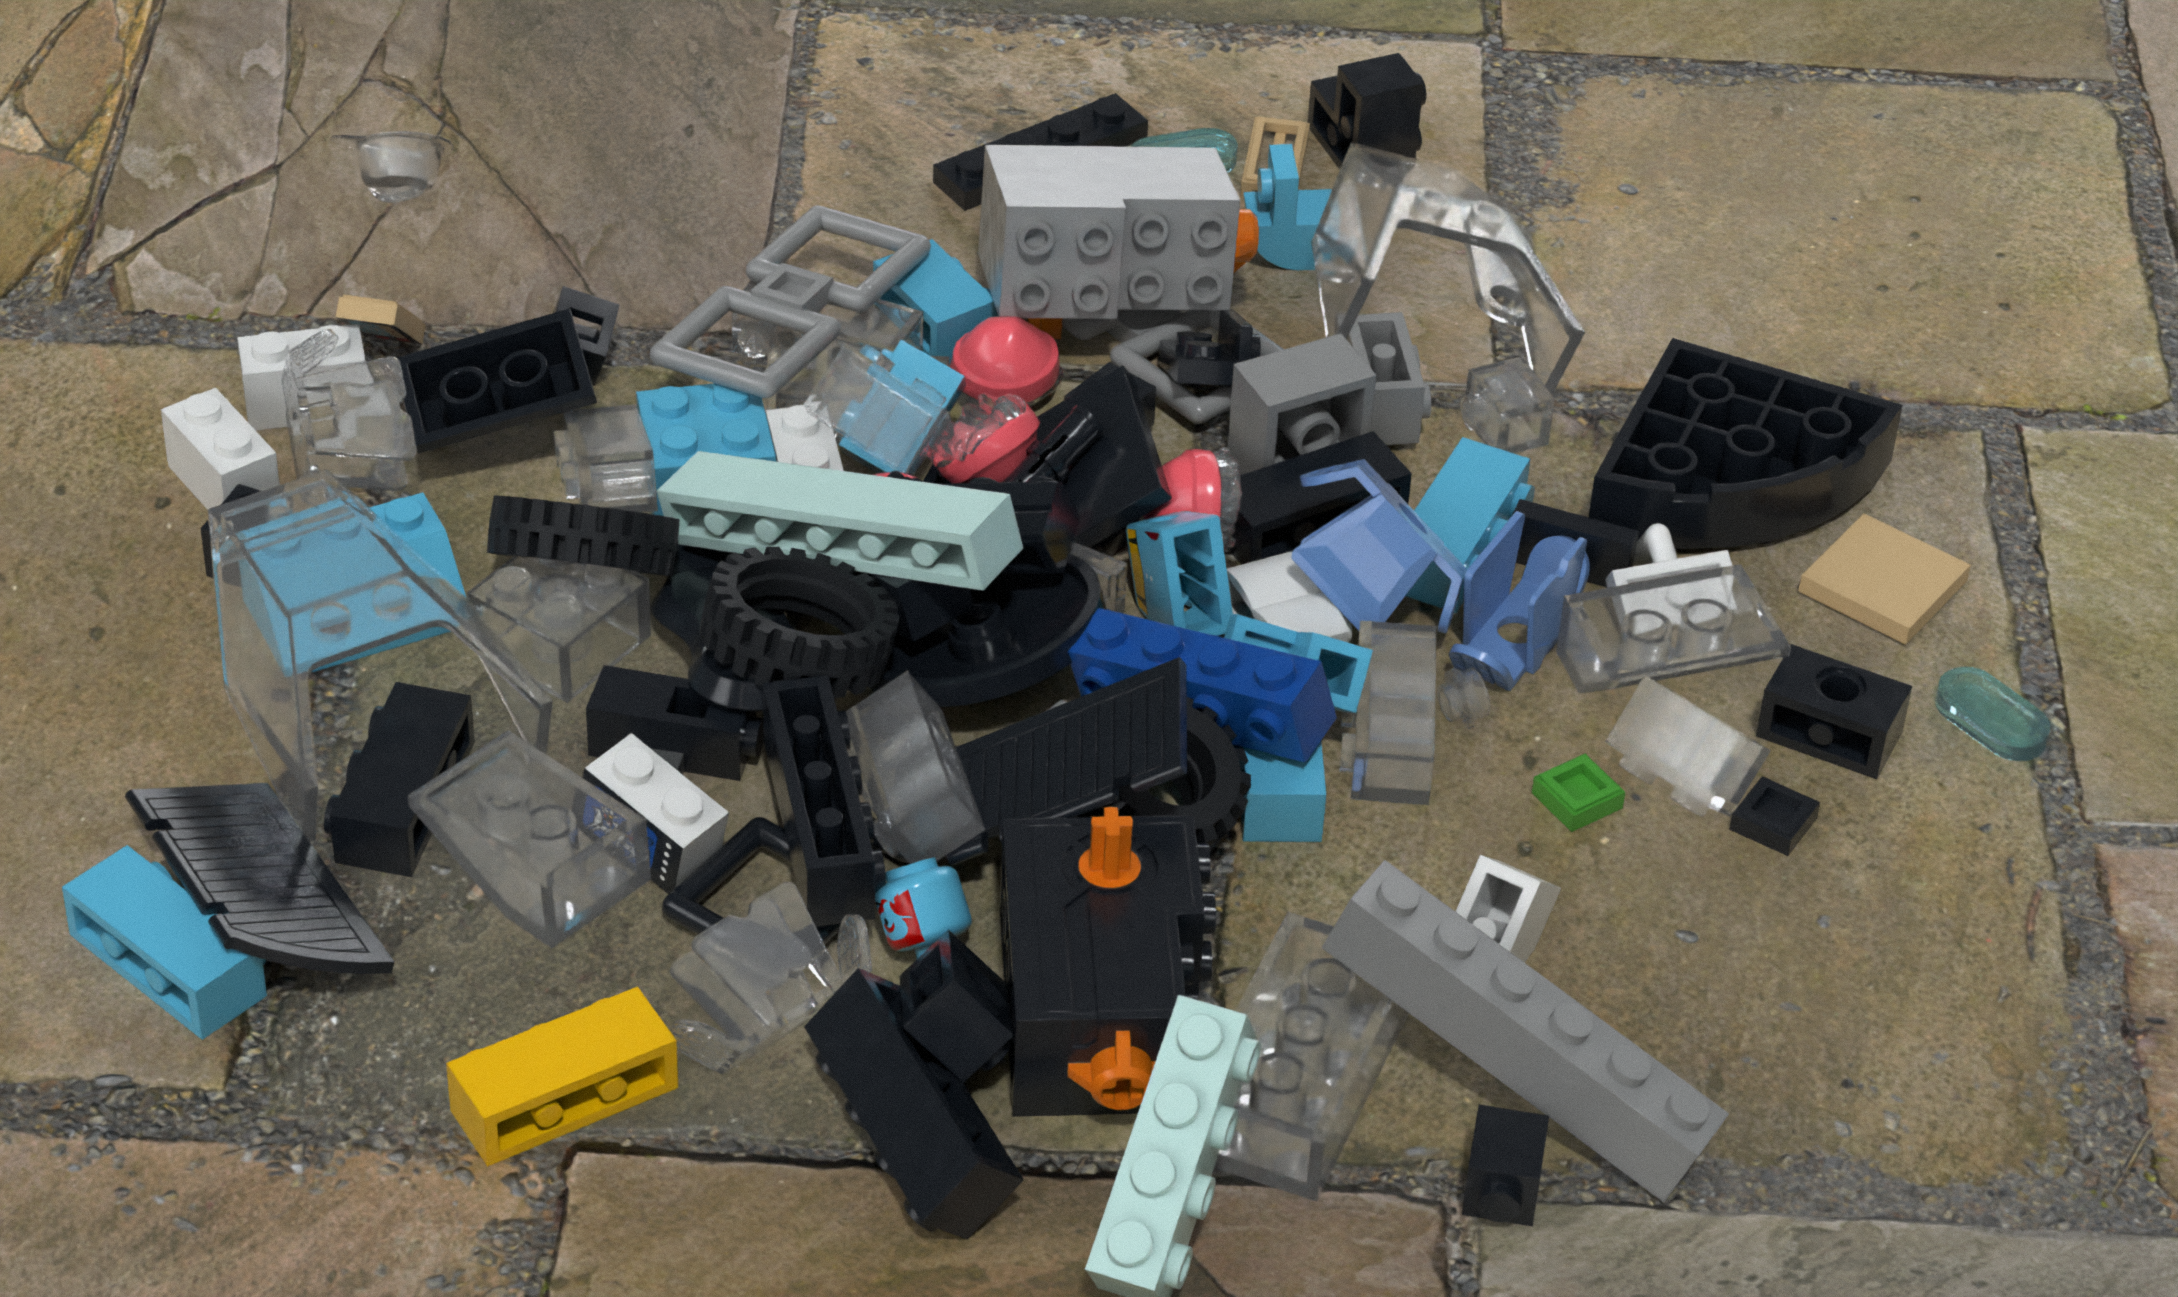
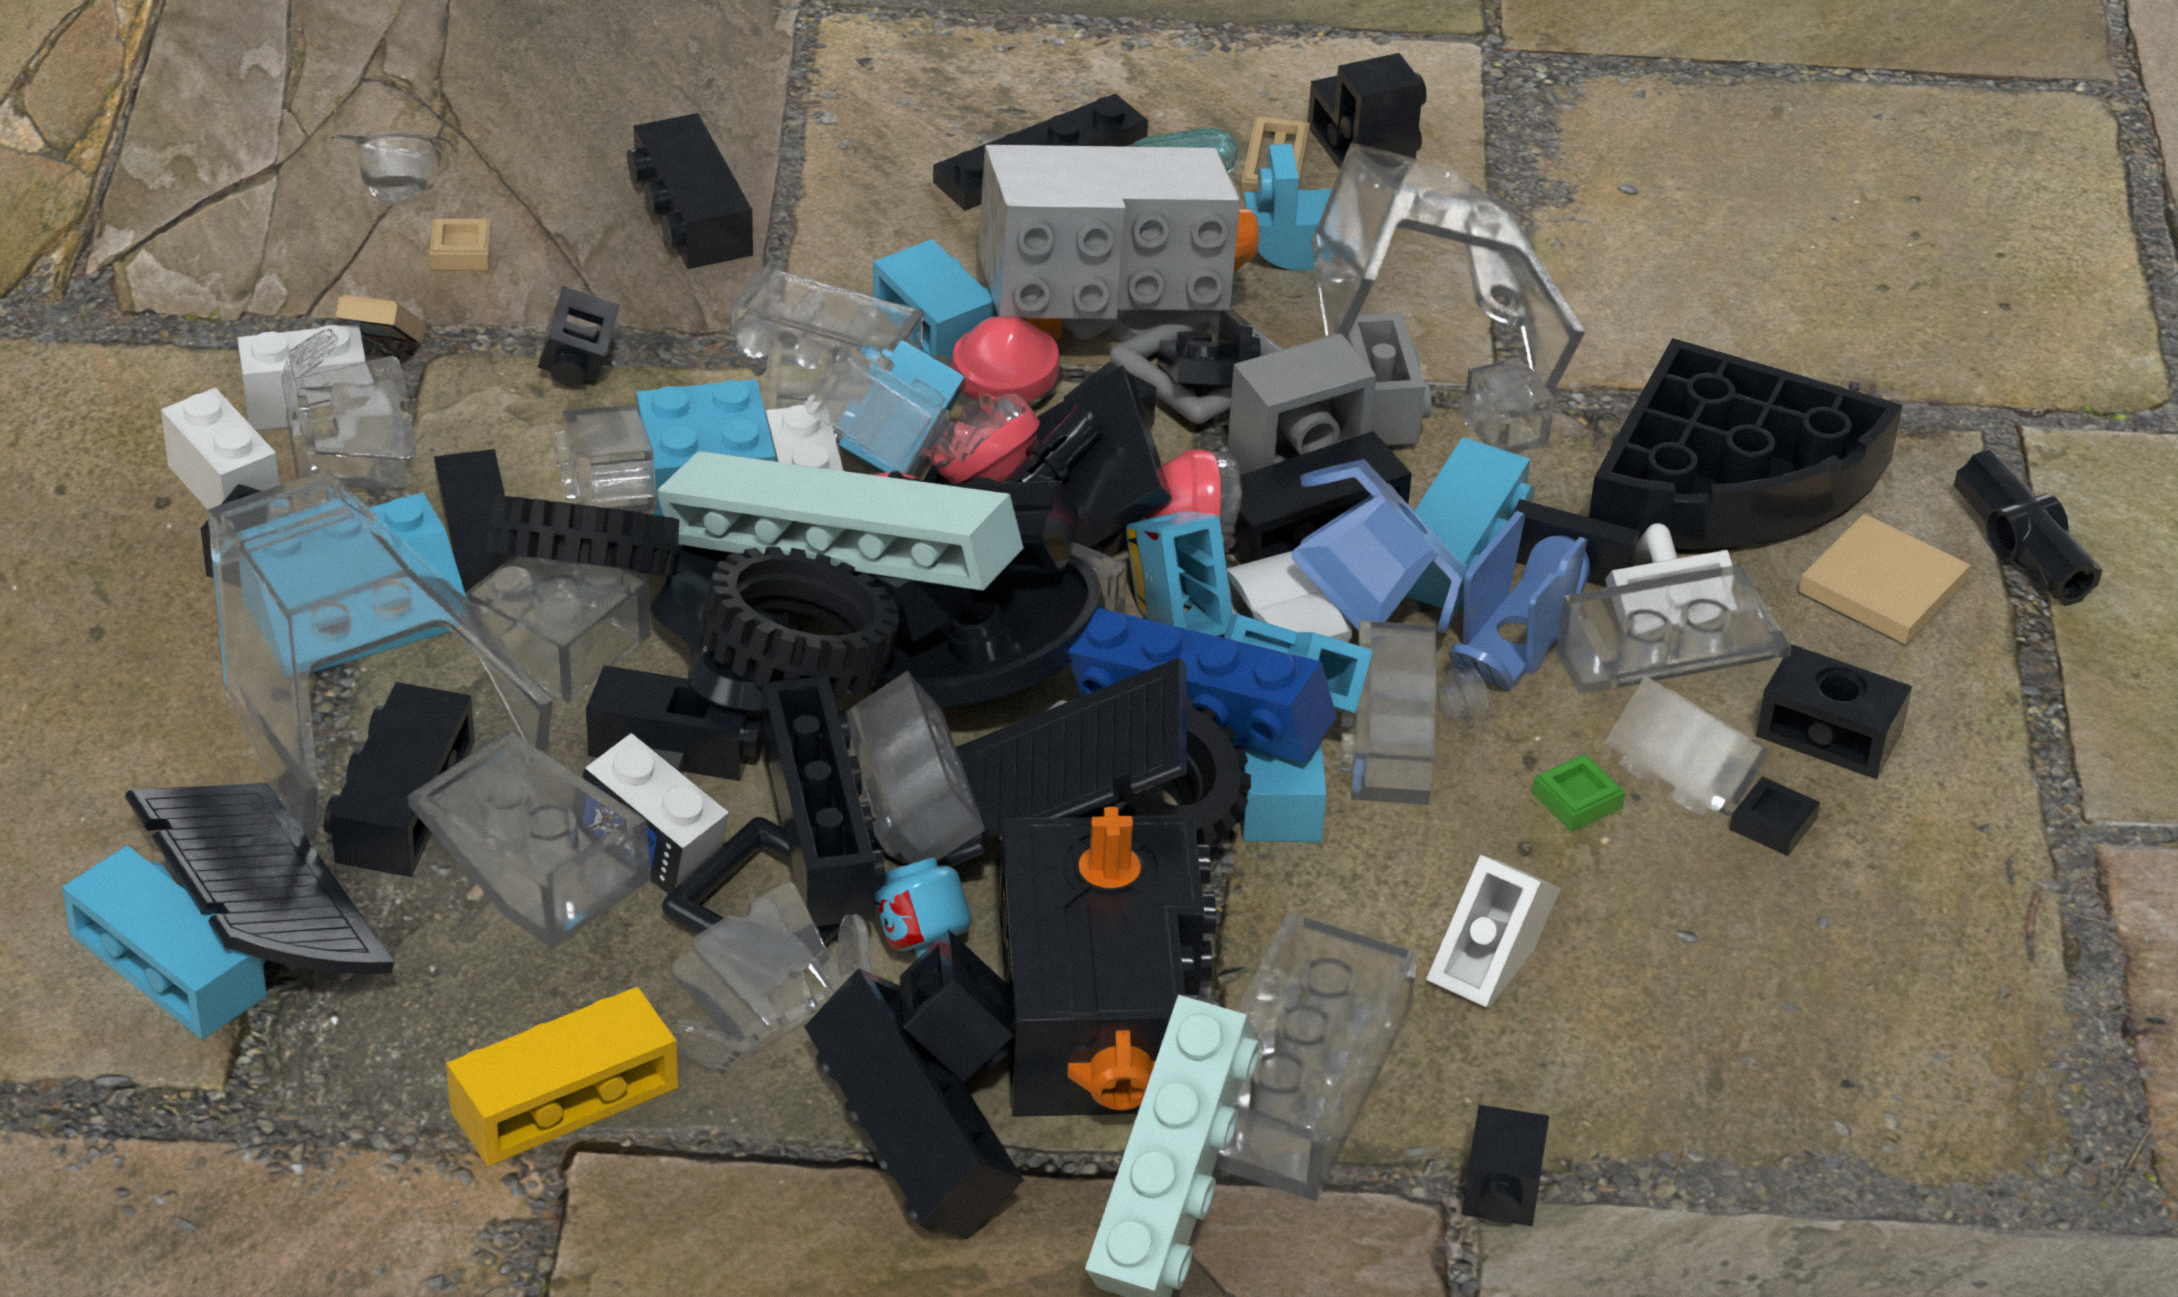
black slope [393,308,597,454] -> none
light grey bar [649,205,931,398] -> none
light grey brick [1322,860,1729,1202] -> none
clear light blue tile [1935,667,2050,761] -> none
none -> tan tile [429,219,492,271]
none -> black tile [434,449,522,592]
none -> black brick [627,113,753,269]
none -> black piece [1954,450,2102,606]

